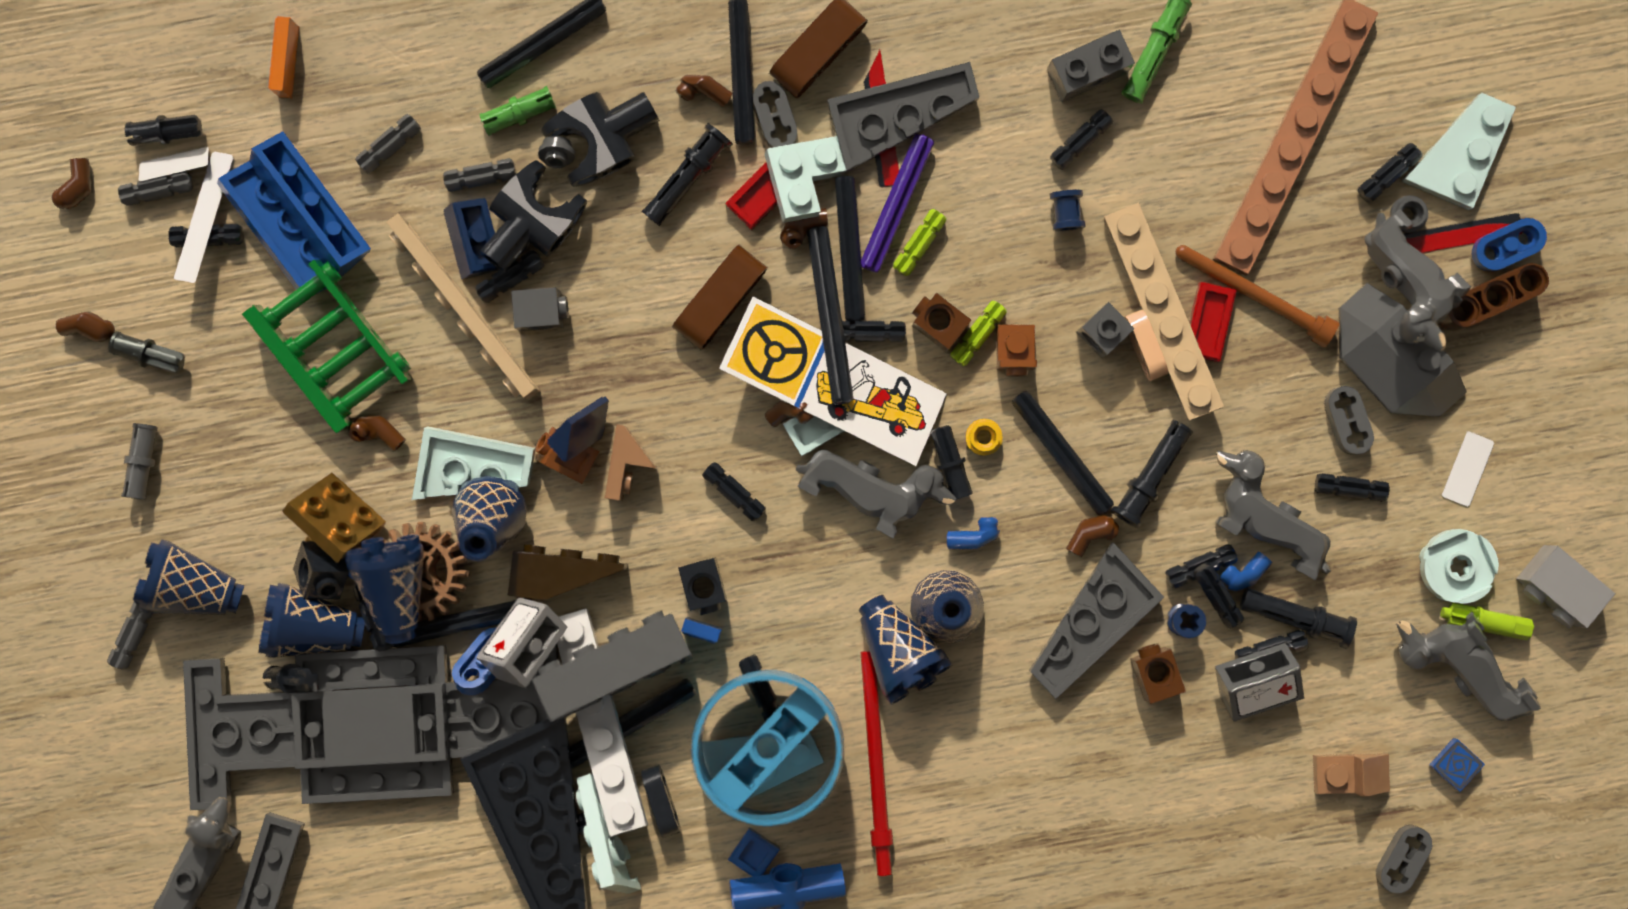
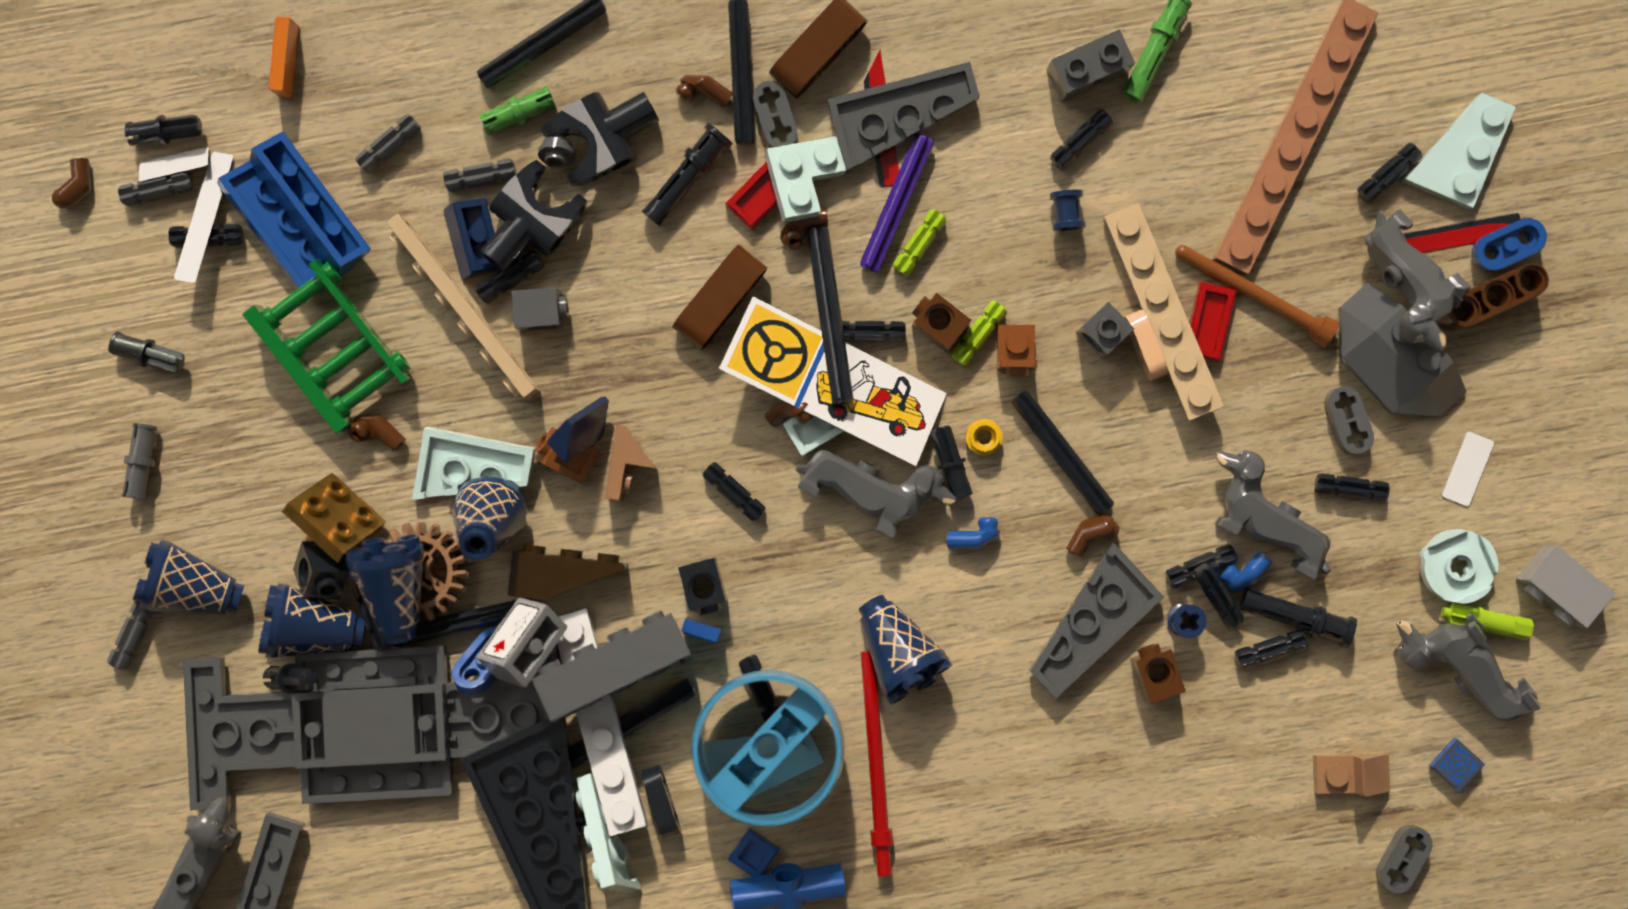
reddish brown arm [56,312,115,342] -> none
black axle [835,176,865,322] -> none
dark blue cone [910,570,984,644] -> none
black pin [1111,420,1193,528] -> none
dark grey brick [1215,643,1305,722] -> none
dark grey plate [1390,195,1428,233] -> none

